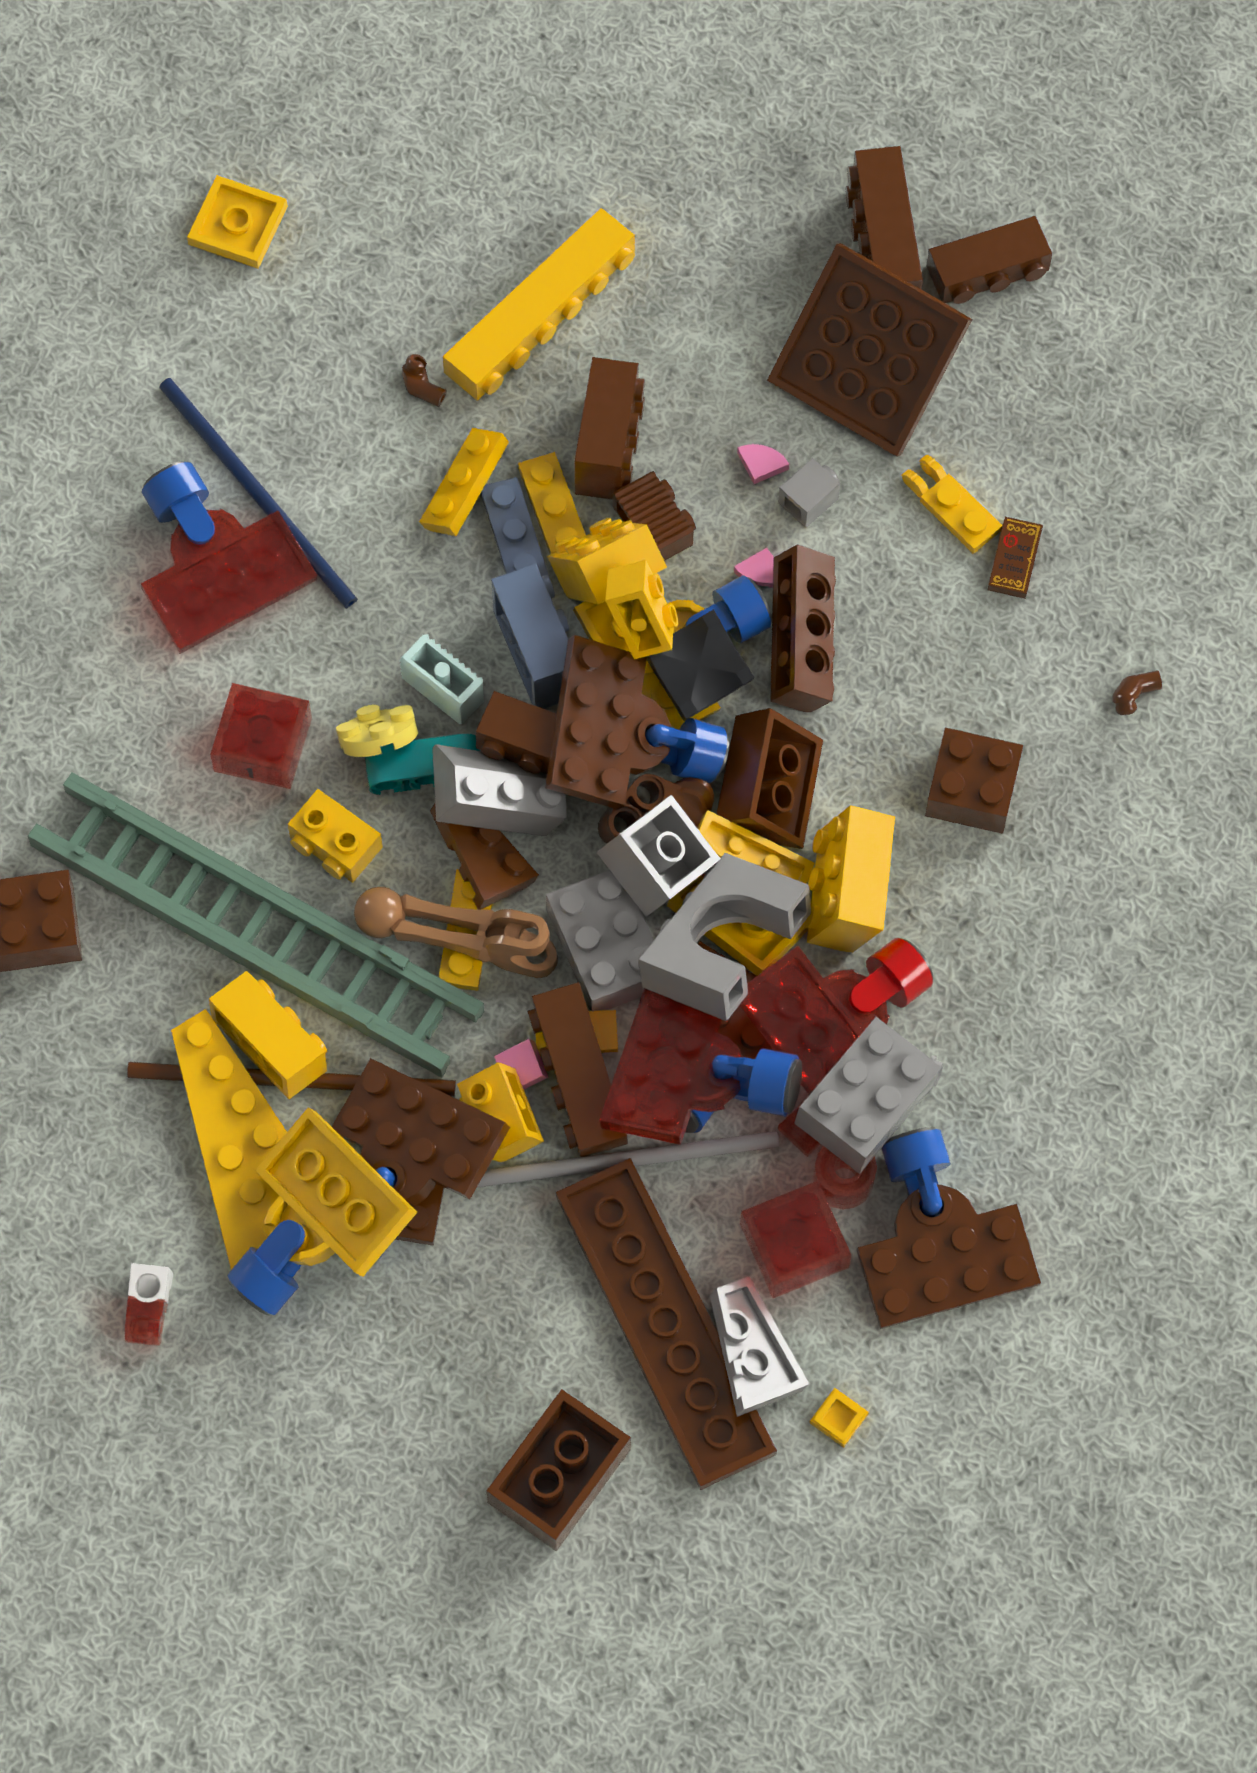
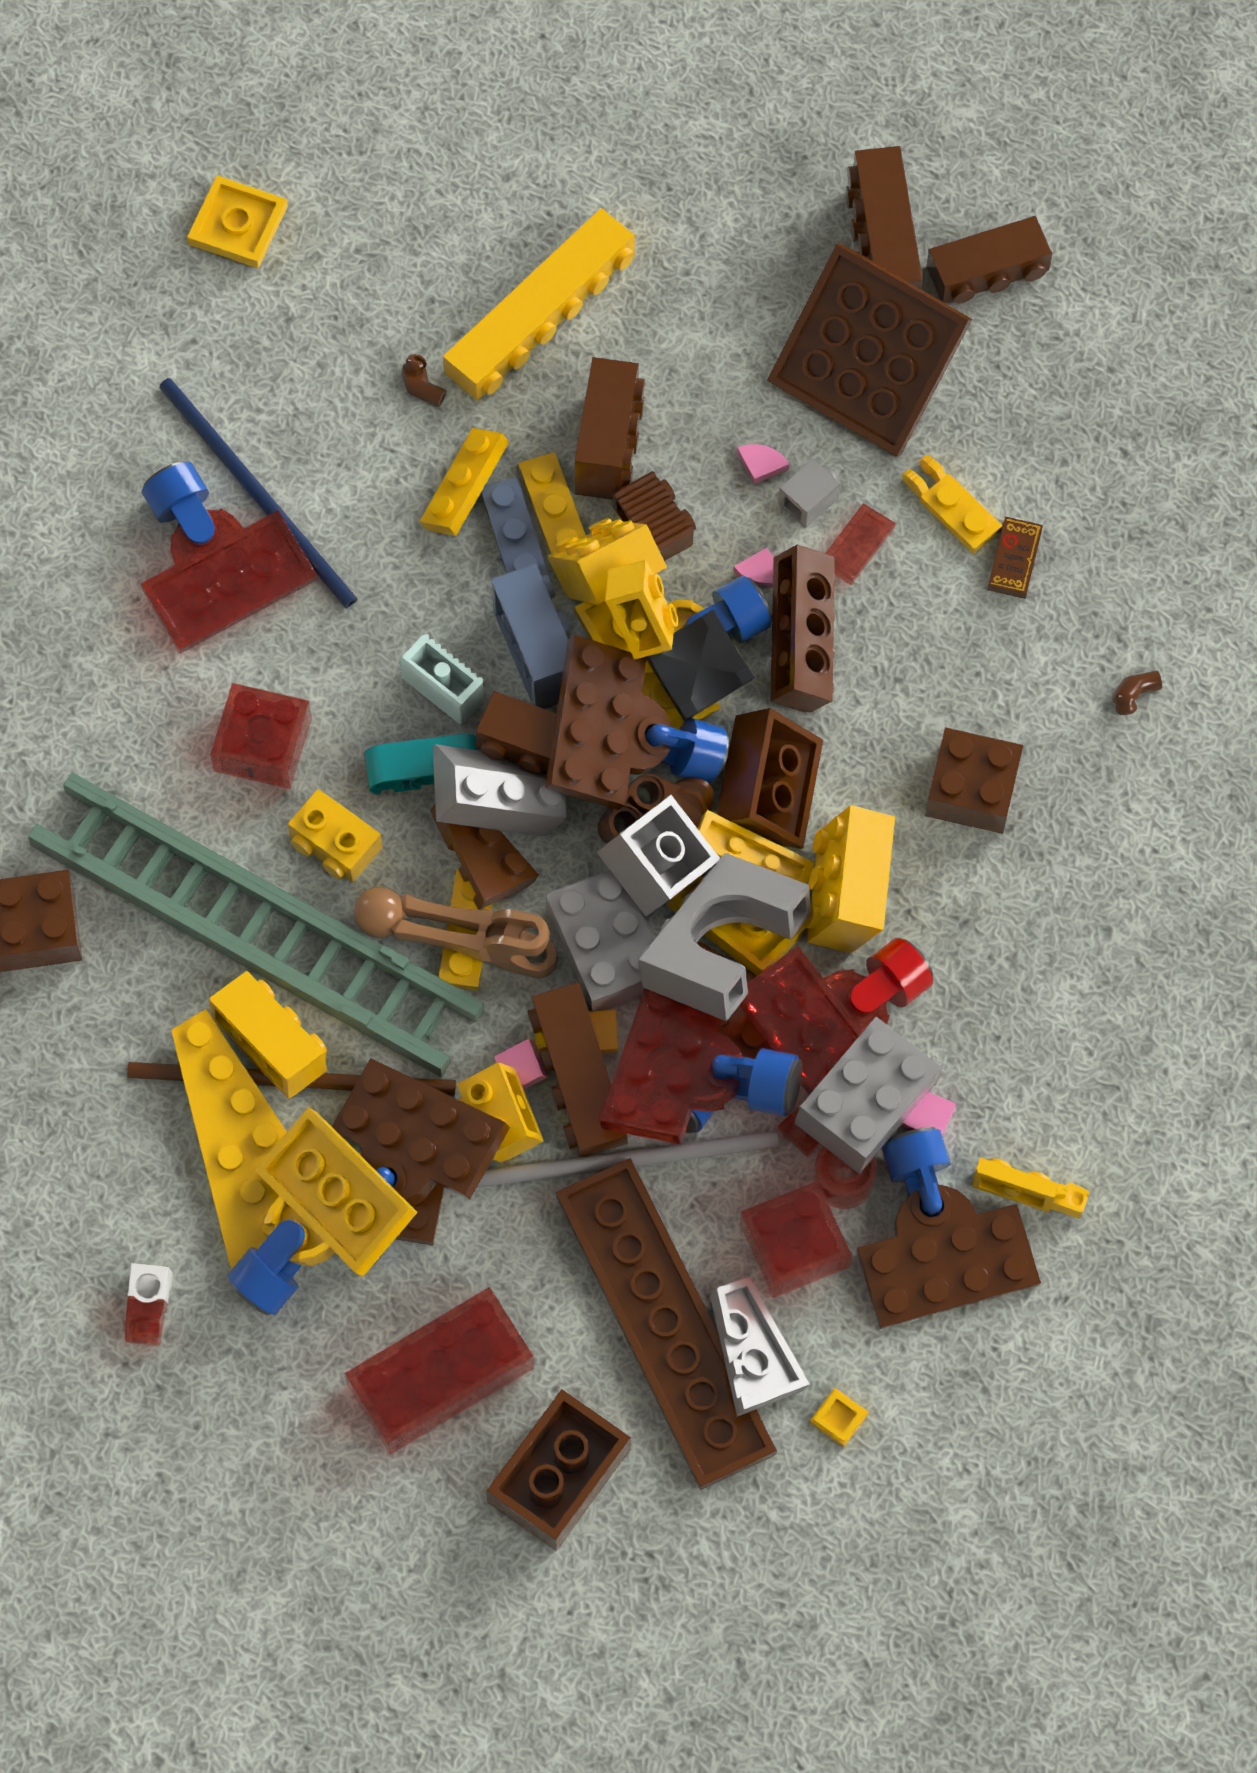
light yellow plate [336,705,418,757] -> none
none -> clear red brick [344,1287,534,1455]
none -> clear red tile [825,503,896,585]
none -> bright pink tile [902,1092,956,1136]
none -> yellow hinge [971,1157,1089,1219]

